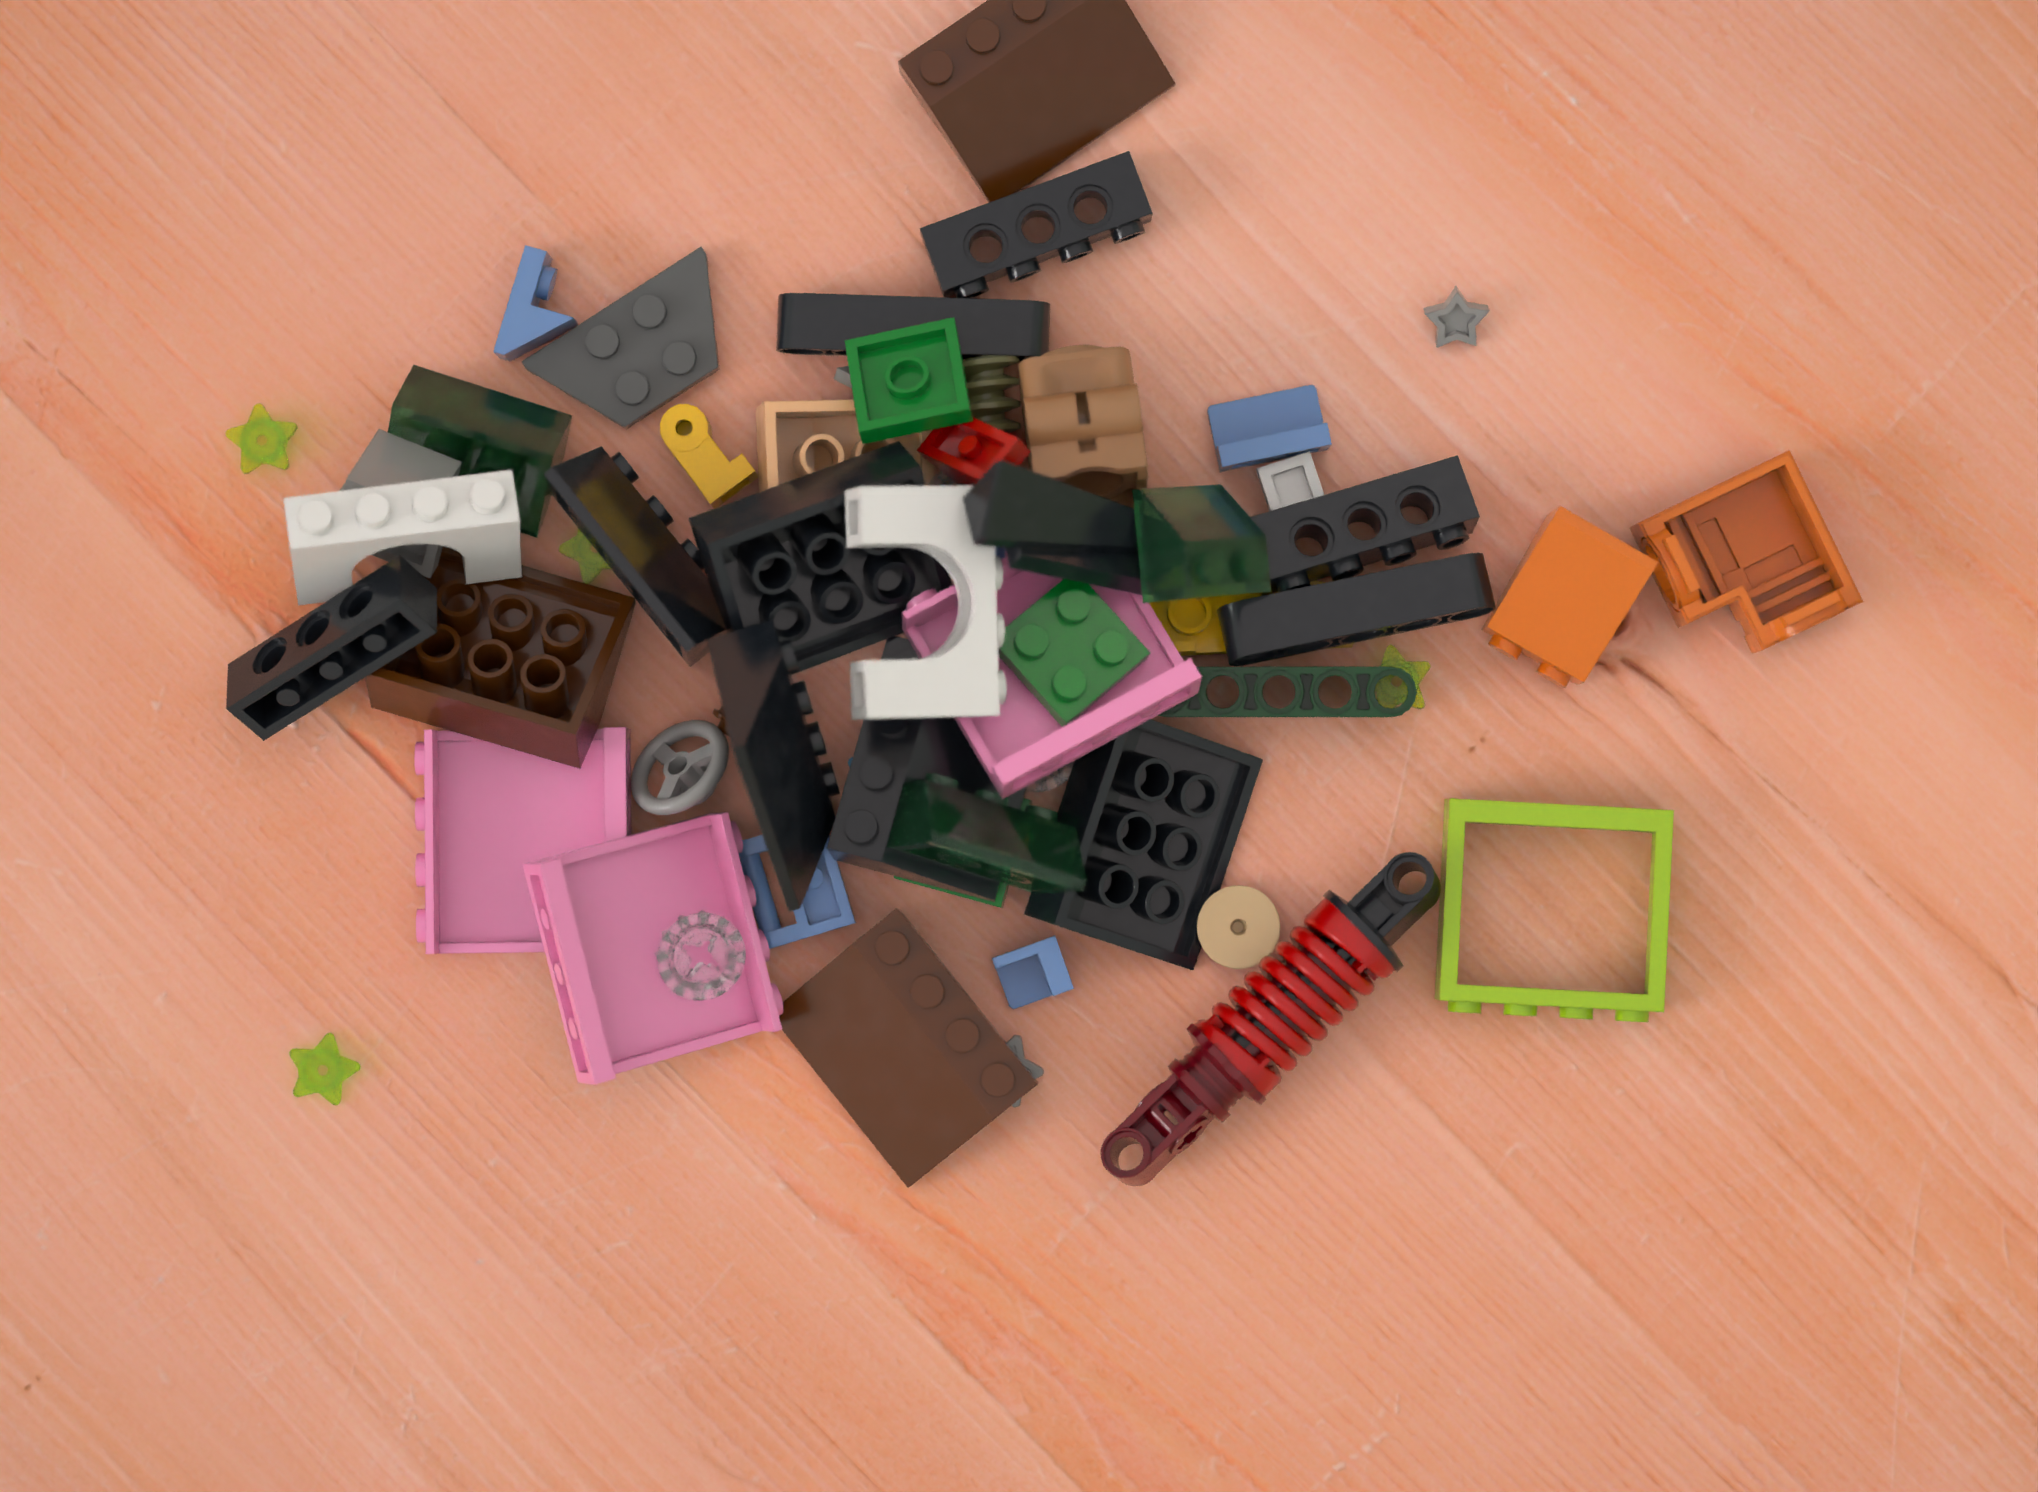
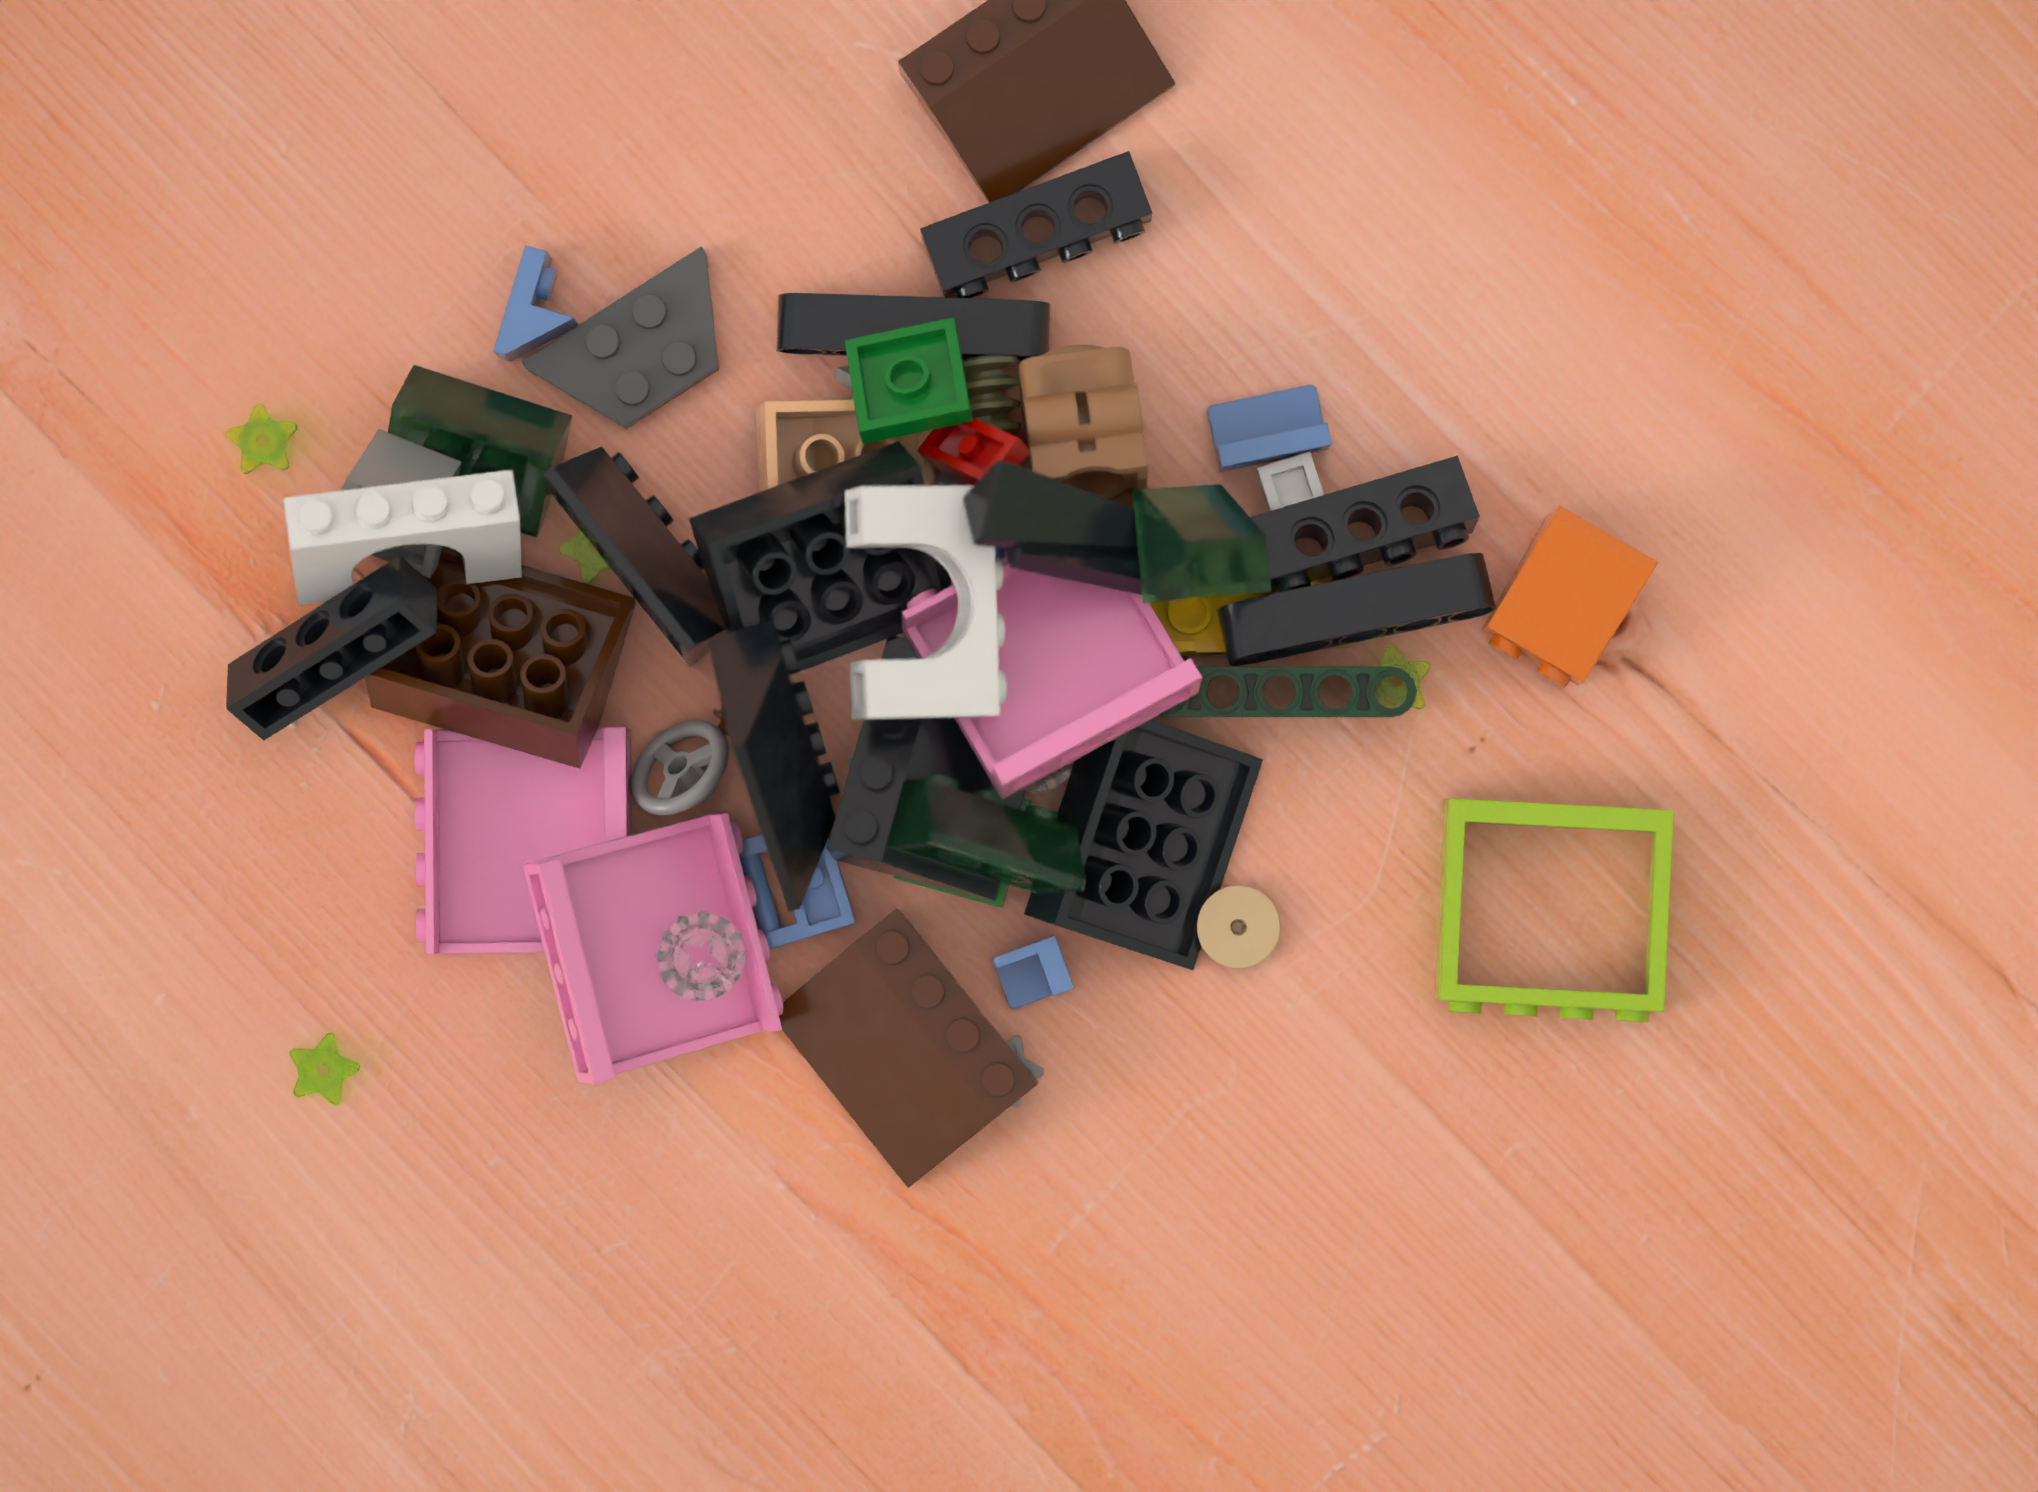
yellow leg [660,404,758,509] -> none
green plate [998,579,1150,727] -> none
piece [1101,852,1441,1186] -> none
light grey piece [1424,286,1489,348] -> none
orange piece [1630,450,1864,654] -> none

